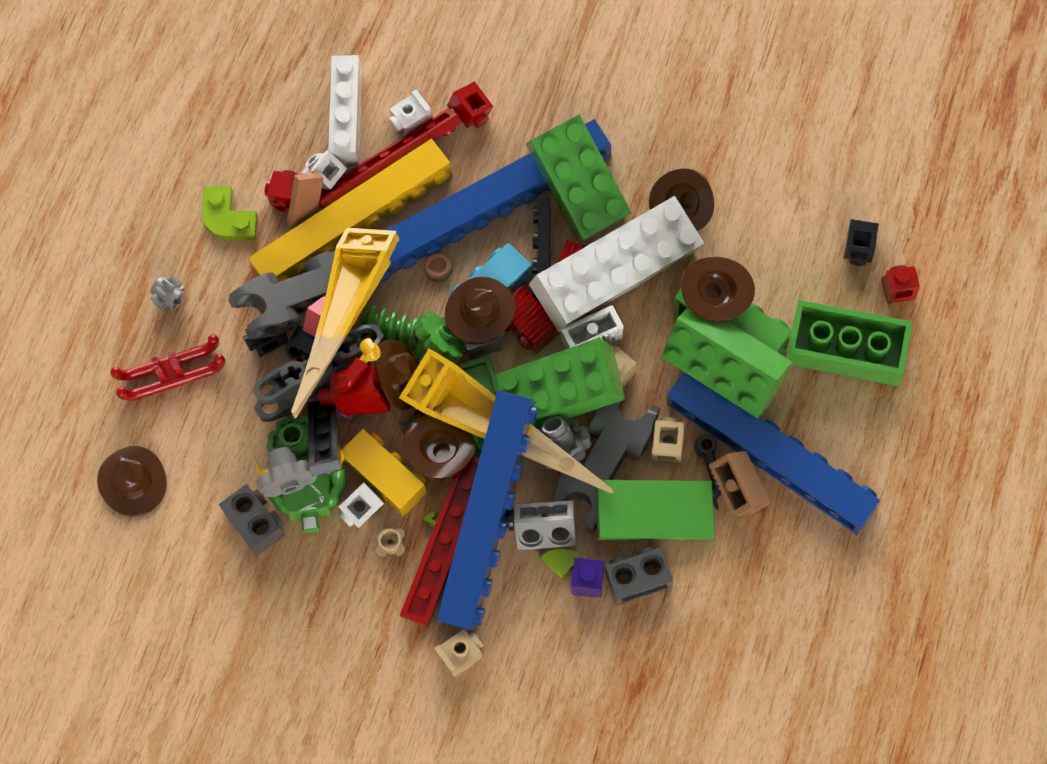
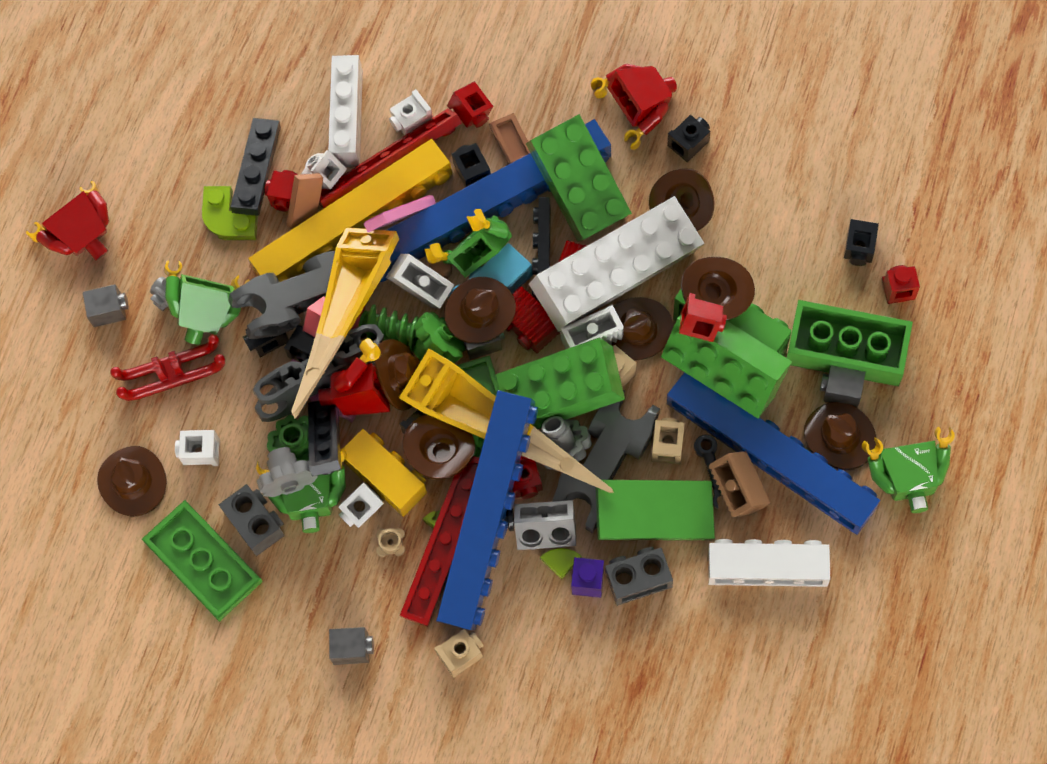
none -> red torso [26,181,109,261]
none -> flat silver brick [83,284,129,327]
none -> bright green tile [142,500,263,622]
none -> bright green torso [164,260,250,345]
none -> white brick [175,430,220,466]
none -> black plate [231,118,281,216]
none -> flat silver brick [329,627,374,665]
none -> bright pink tile [364,195,436,233]
none -> white brick [386,254,454,309]
none -> bright green torso [424,209,512,278]
none -> black brick [451,143,491,188]
none -> nougat tile [489,113,530,165]
none -> red brick [512,455,543,499]
none -> red torso [591,63,677,150]
none -> reddish brown hat [611,297,673,361]
none -> black brick [667,114,711,162]
none -> red brick [679,293,727,342]
none -> white brick [708,539,830,587]
none -> reddish brown hat [804,402,876,470]
none -> flat silver brick [820,365,866,408]
none -> bright green torso [862,427,955,513]

